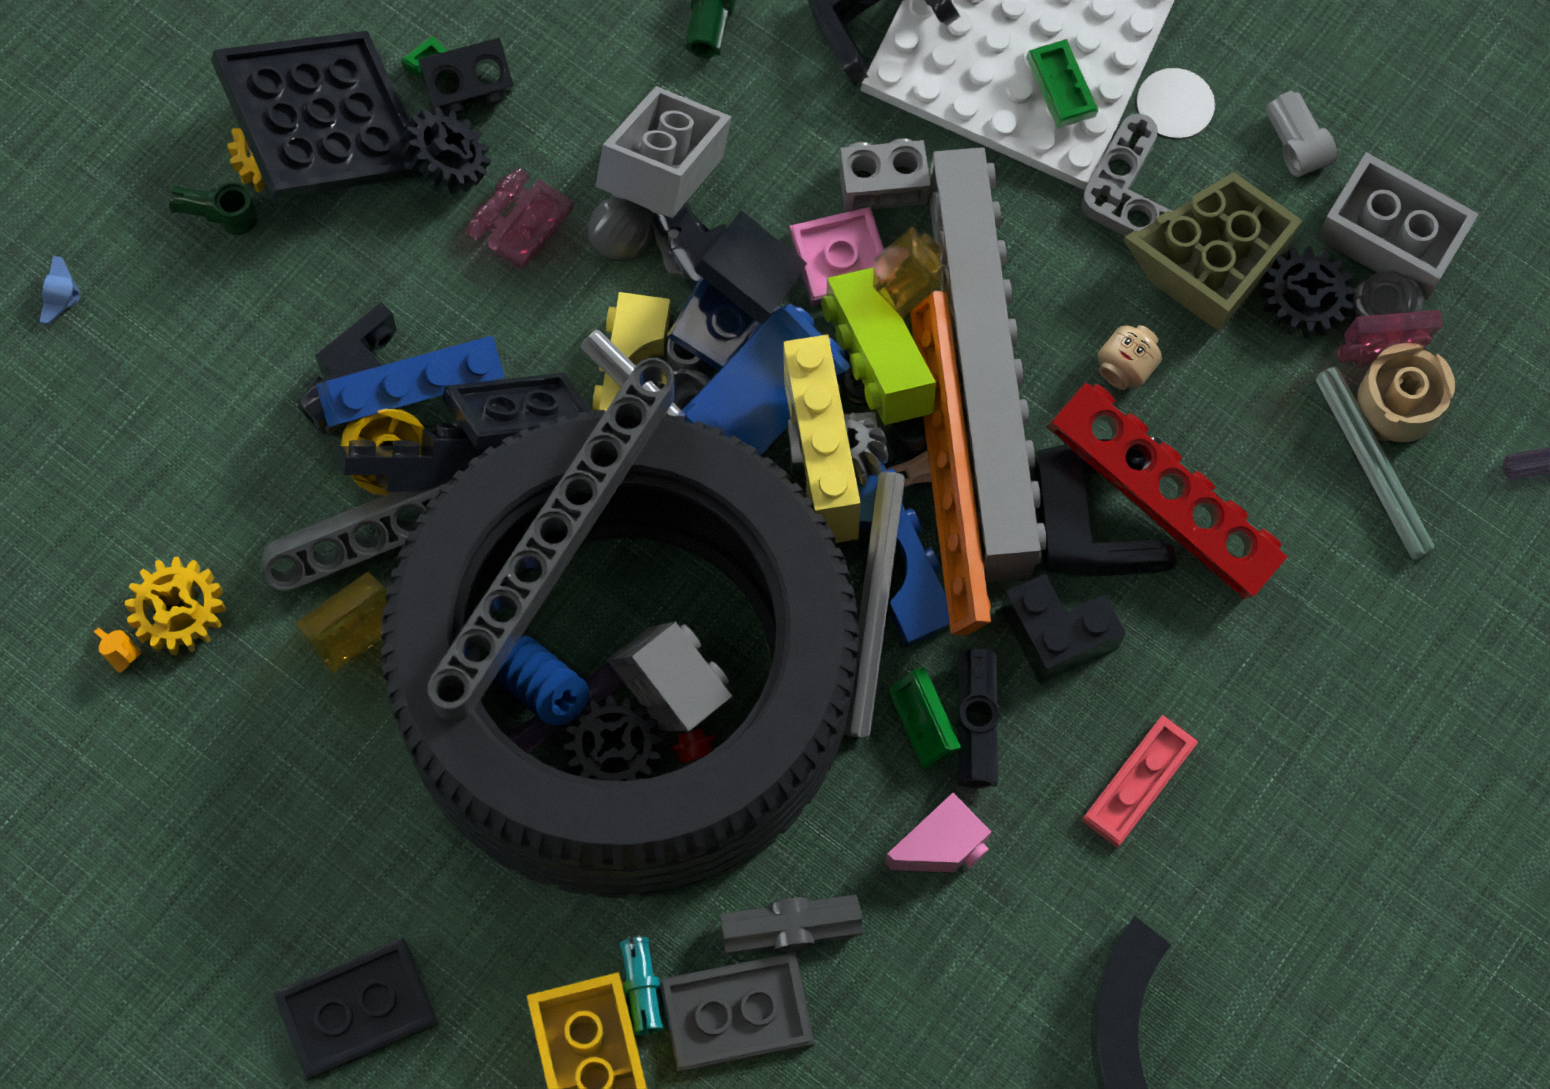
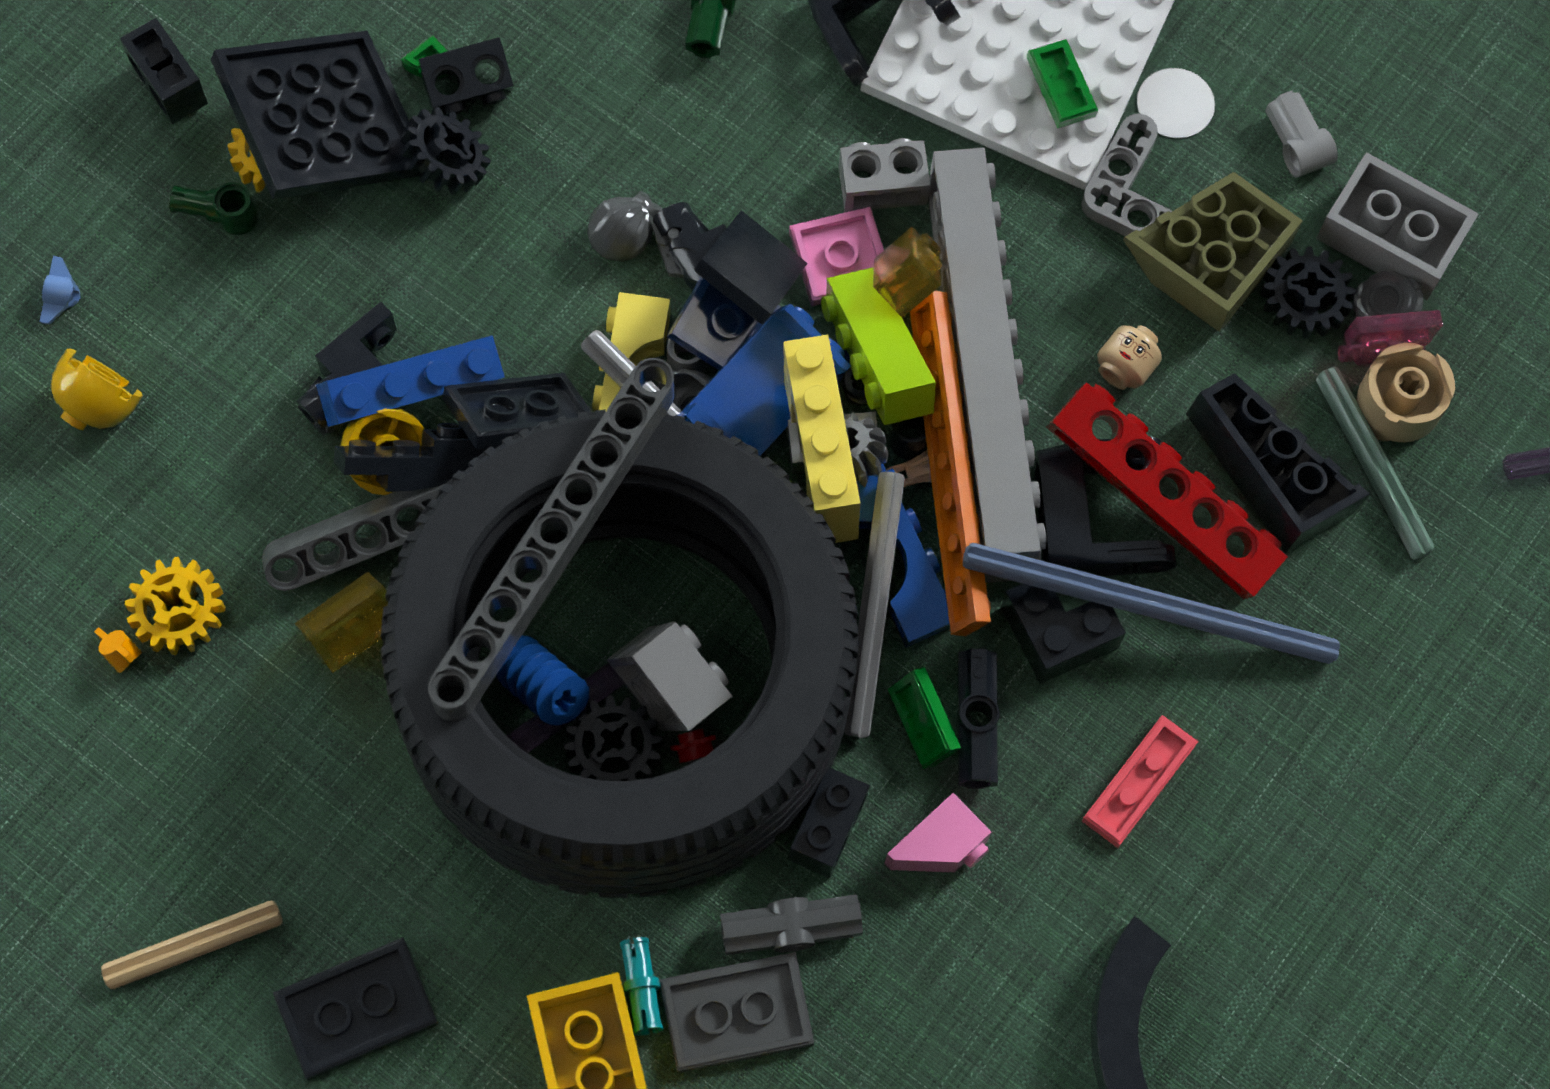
clear pink plate [465,167,573,270] -> none
light grey brick [595,86,732,218] -> none
none -> yellow cylinder [51,349,143,430]
none -> tan axle [101,900,282,989]
none -> black brick [120,18,208,124]
none -> black brick [789,767,870,879]
none -> sand blue axle [962,543,1340,664]
none -> black wedge [1186,373,1370,553]

